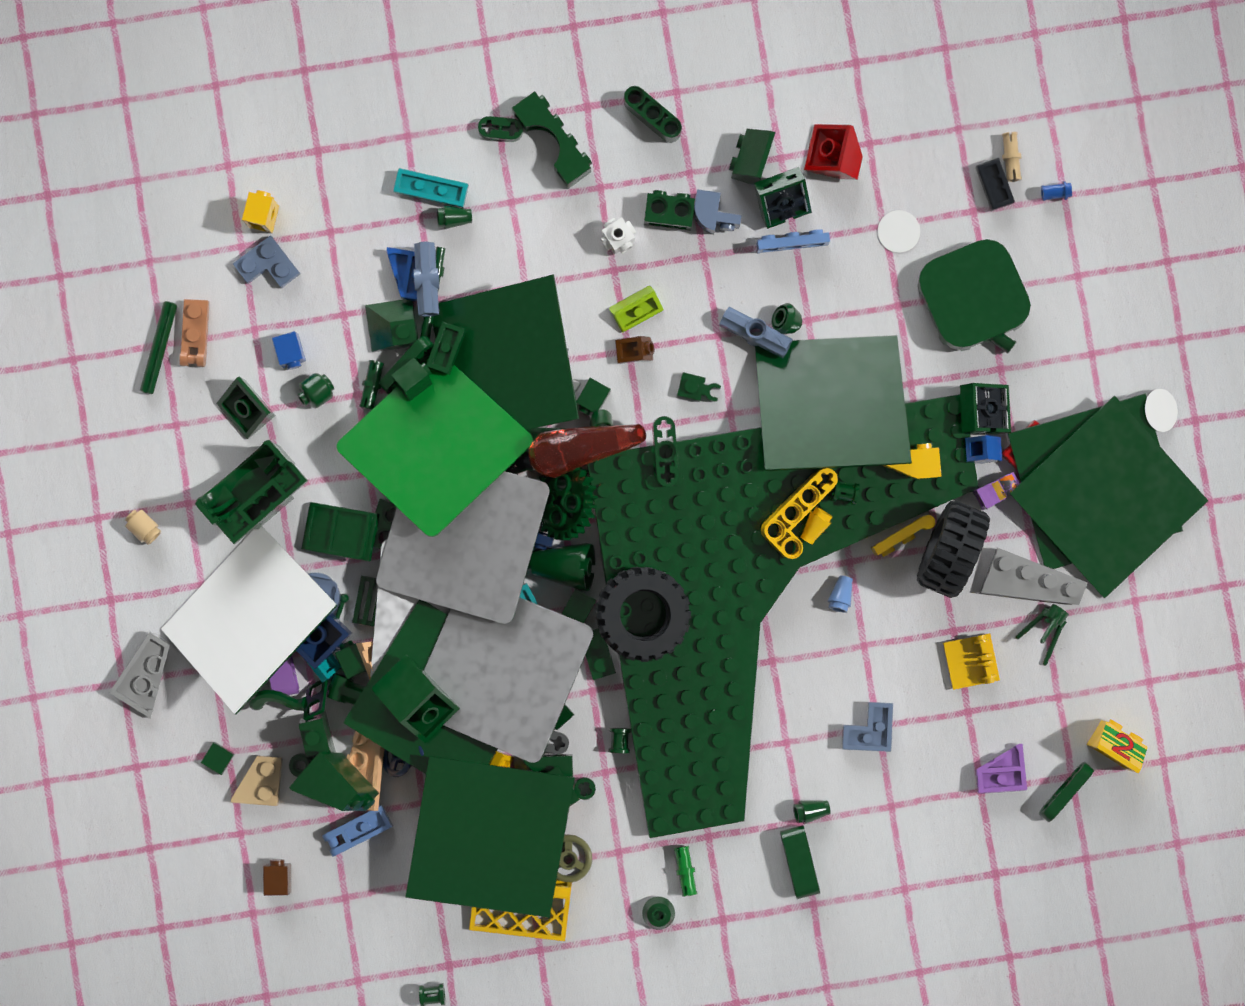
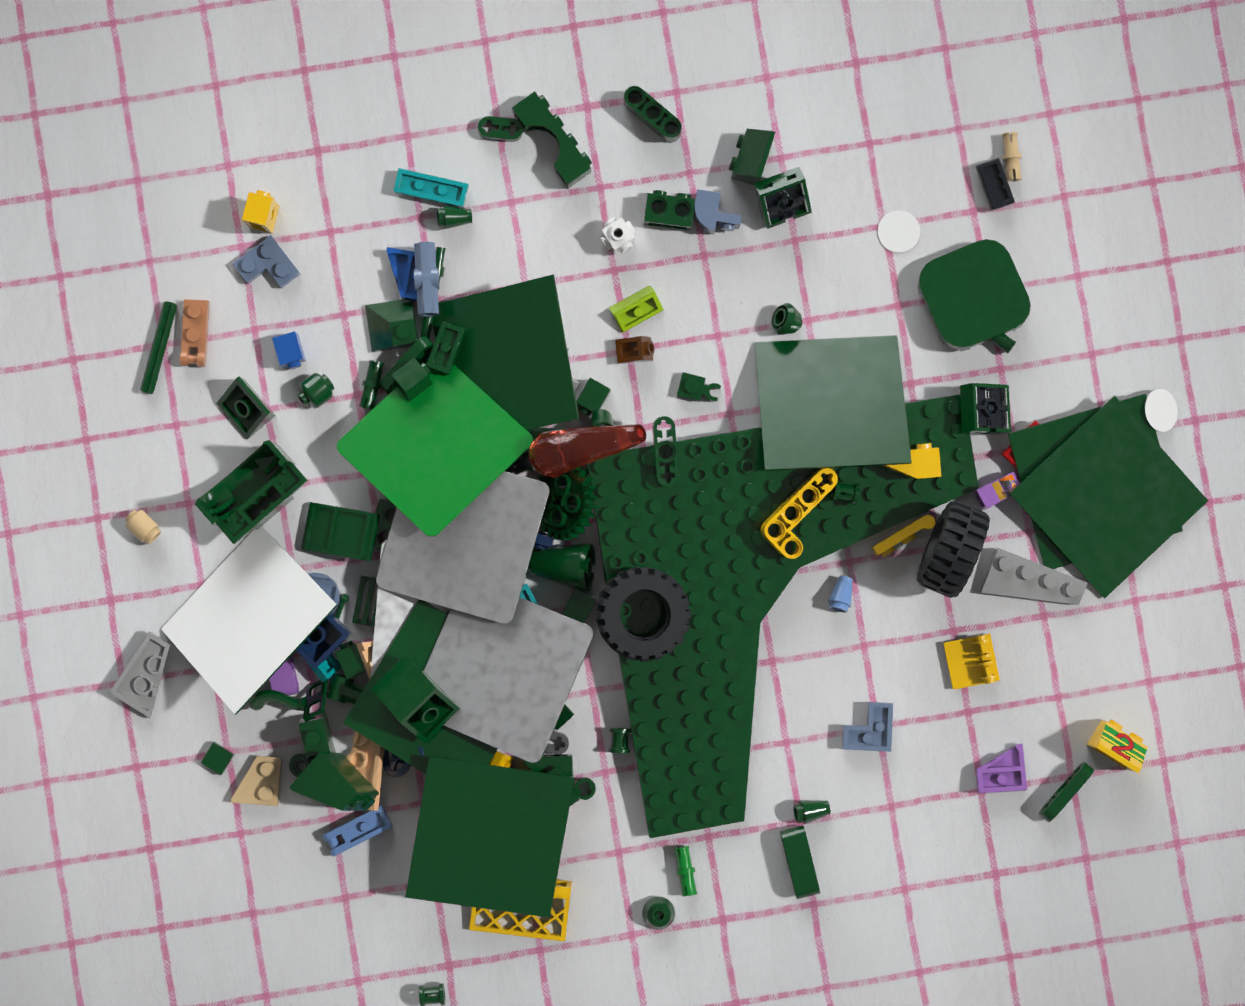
reddish brown brick [263,859,291,896] -> none
olive piece [557,834,592,882] -> none
dark green plate [586,628,616,680] -> none
sand blue piece [719,306,793,358] -> none
medium blue plate [756,229,830,253] -> none
yellow cone [801,507,832,545] -> none
red slope [804,124,863,180] -> none
blue brick [965,435,1002,464] -> none
dark green plant [1016,604,1069,666] -> none
blue pin [1041,181,1072,201] -> none

